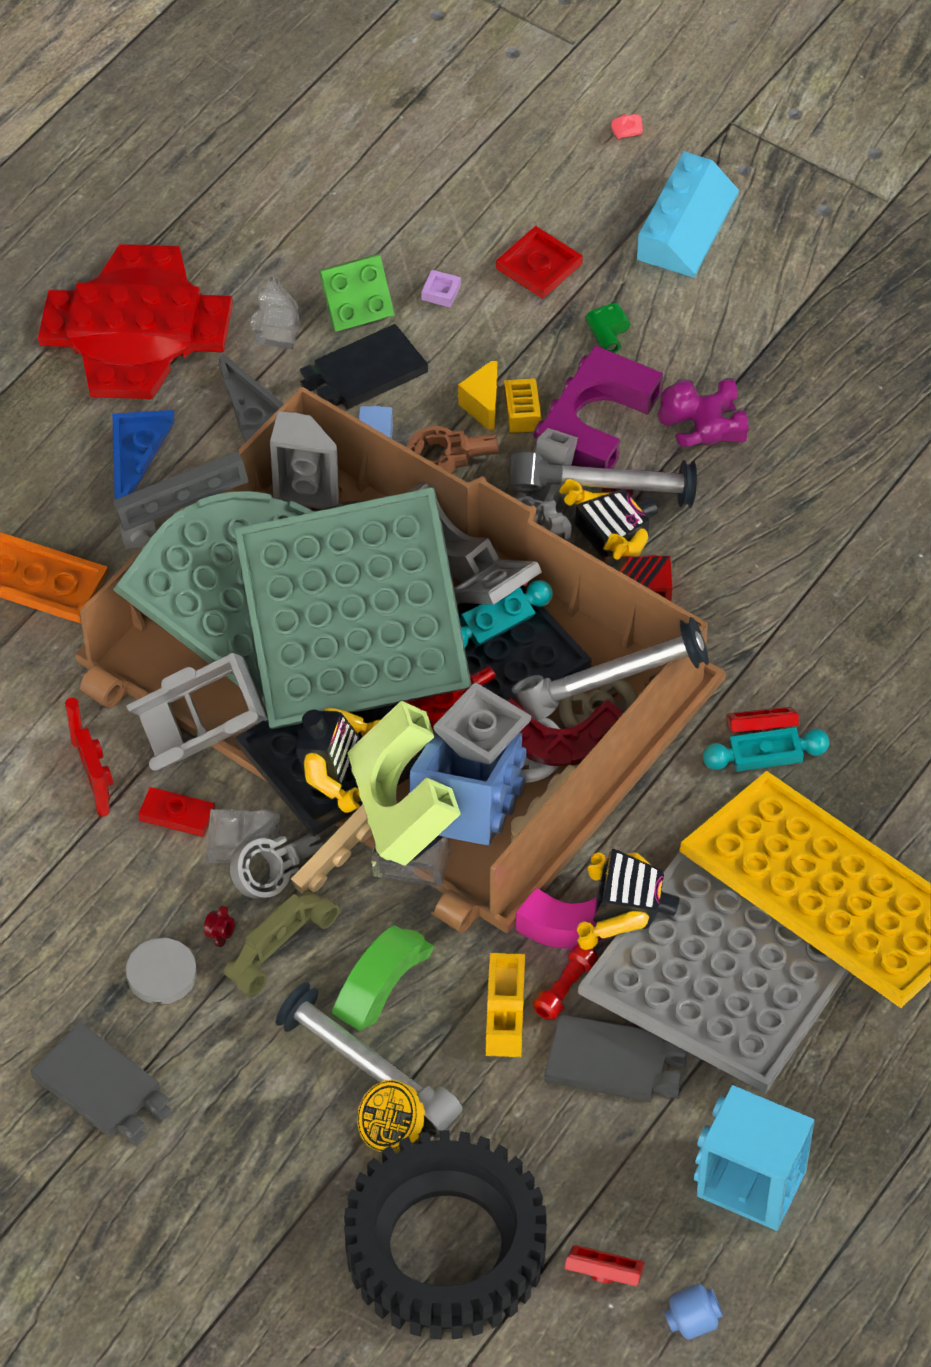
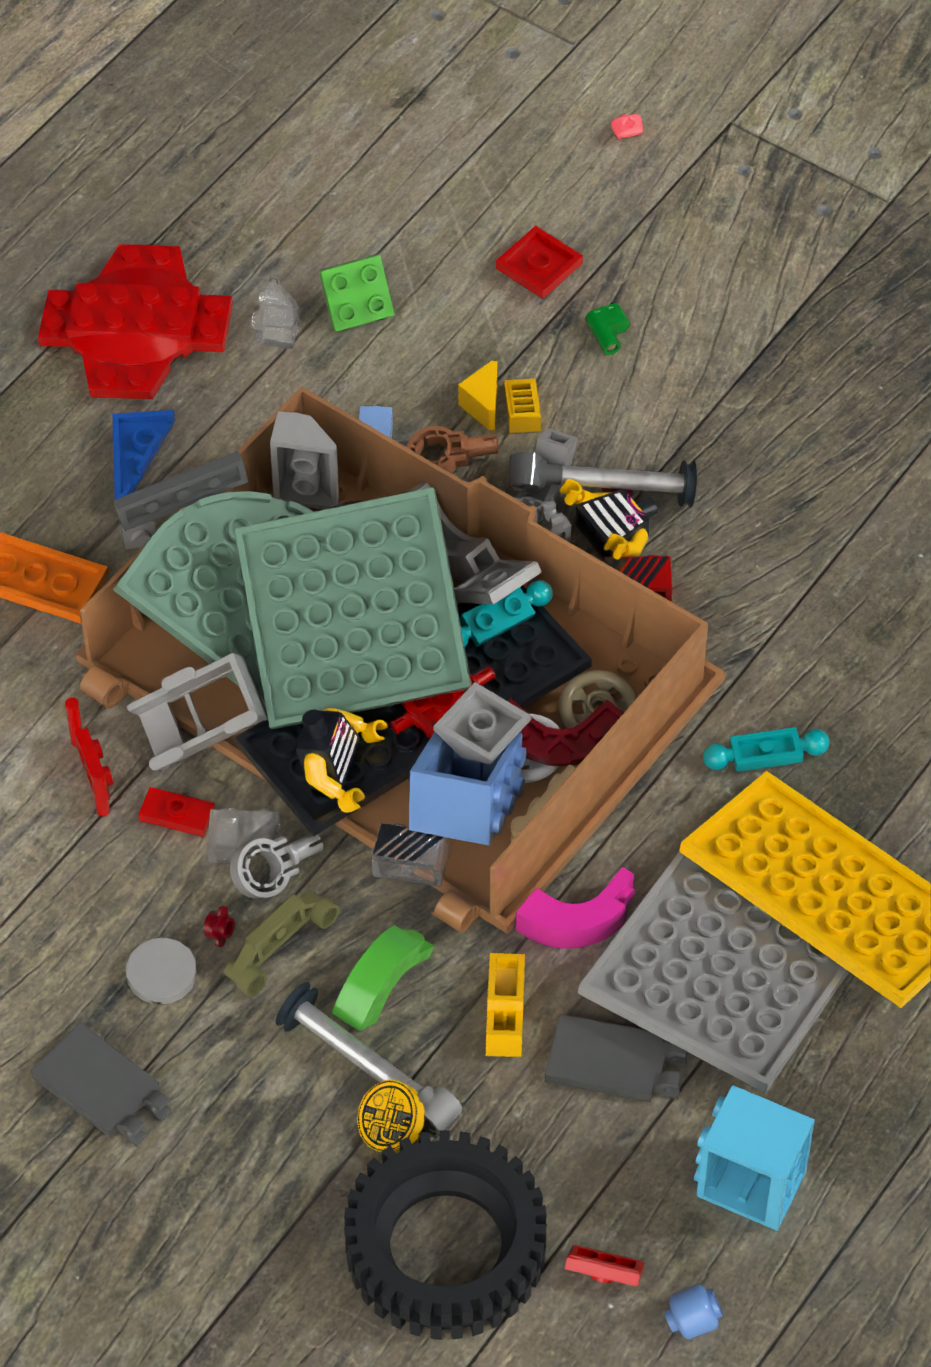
dark grey wing [218,354,283,443] -> none
tan plate [291,804,372,894] -> none
black tile [300,324,428,410] -> none
yellowish green arch [347,701,461,866] -> none
lavender plate [421,270,461,308] -> none
piece [511,617,709,721] -> none
red piece [533,944,598,1020] -> none
magenta arch [534,346,663,469] -> none
torso [577,849,680,950] -> none
medium azure slope [637,151,739,278] -> none
magenta animal [657,378,749,447] -> none
red plate [726,707,799,733] -> none

